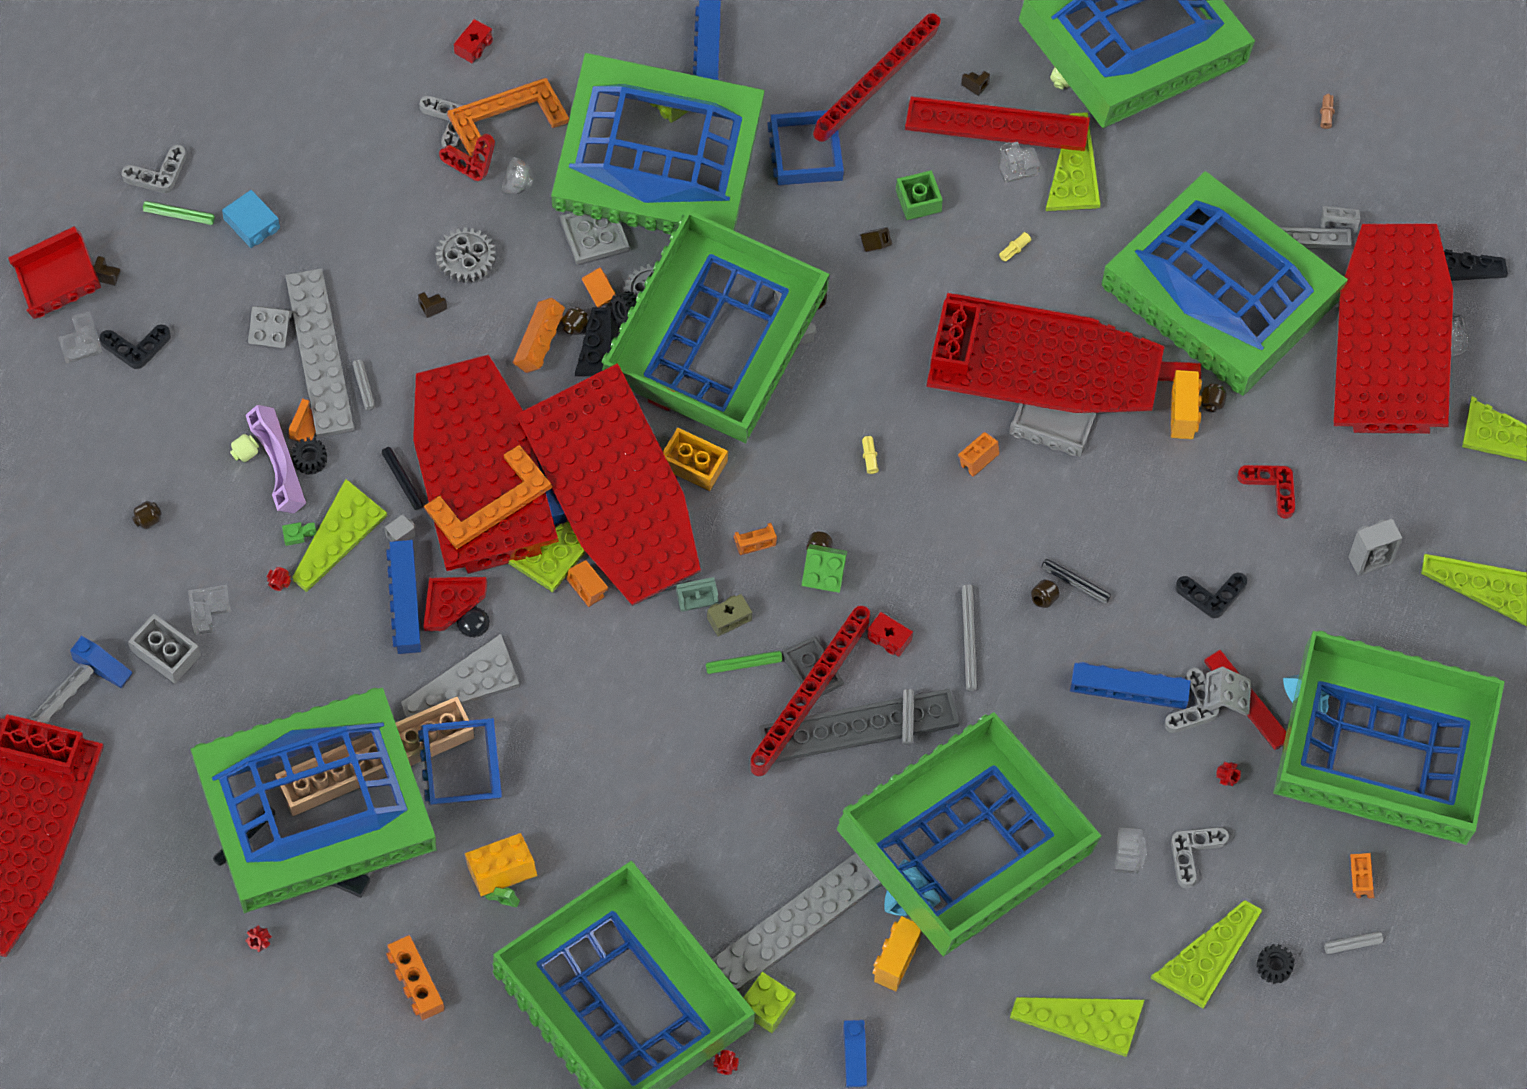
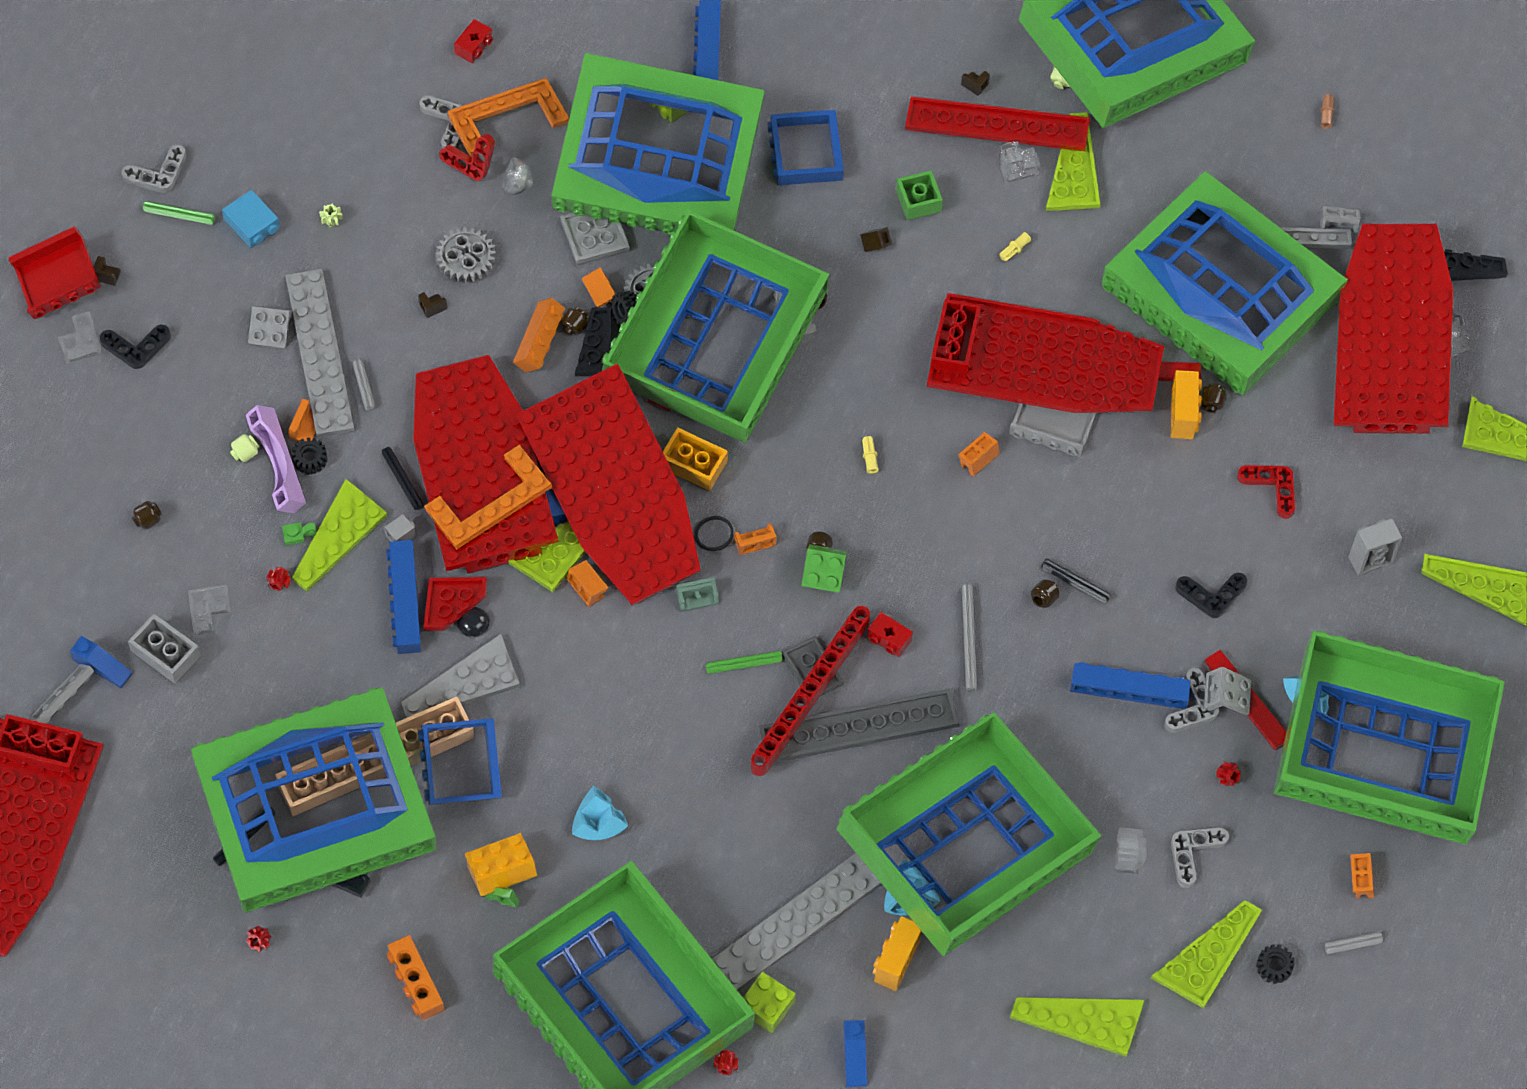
olive brick [707,594,752,637] -> none
red beam [813,13,941,142] -> none
light grey axle [902,689,914,745] -> none
none -> yellowish green gear [319,203,343,227]
none -> medium azure brick [572,785,628,840]
none -> black piece [695,516,734,551]

